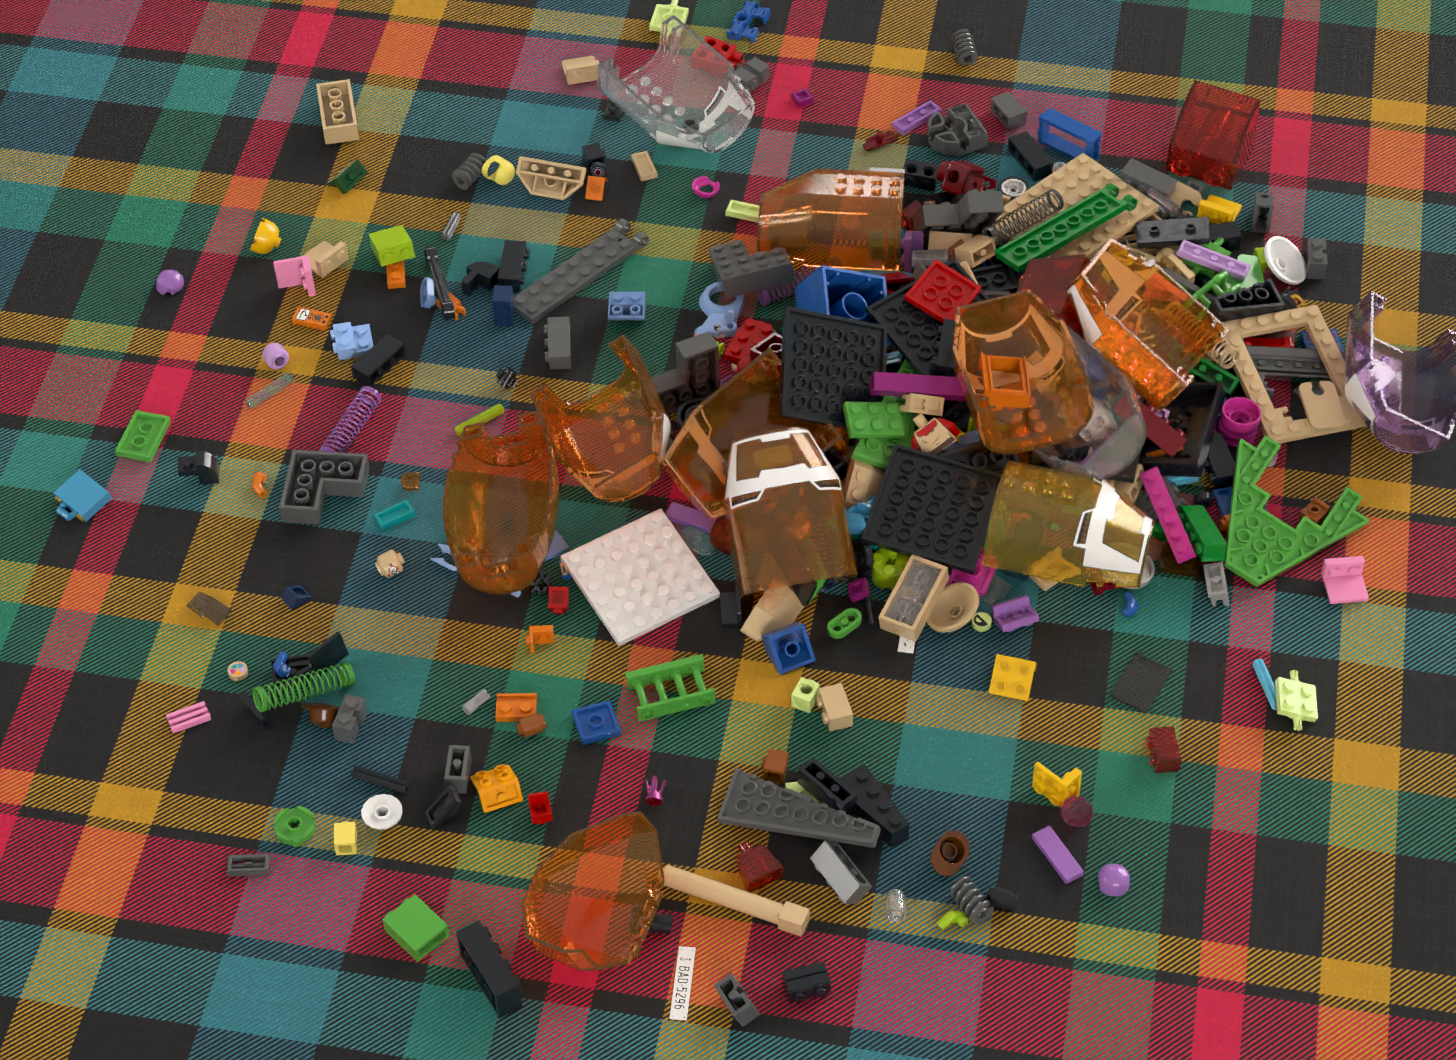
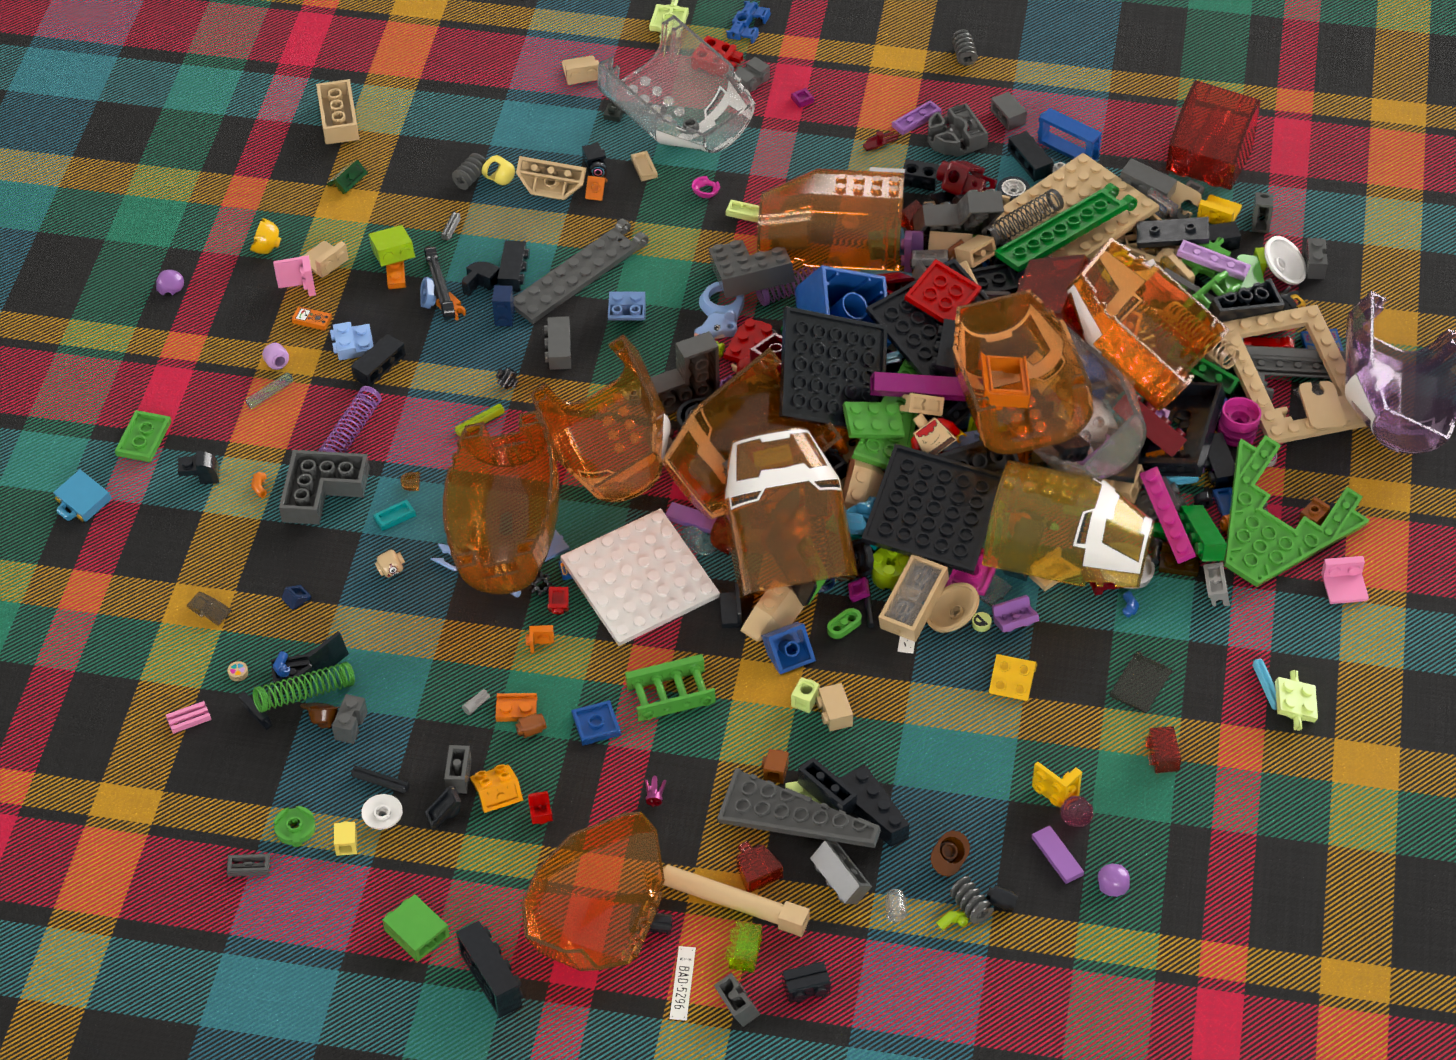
none -> clear neon green brick [725,921,762,973]
none -> black bar [1149,537,1164,565]

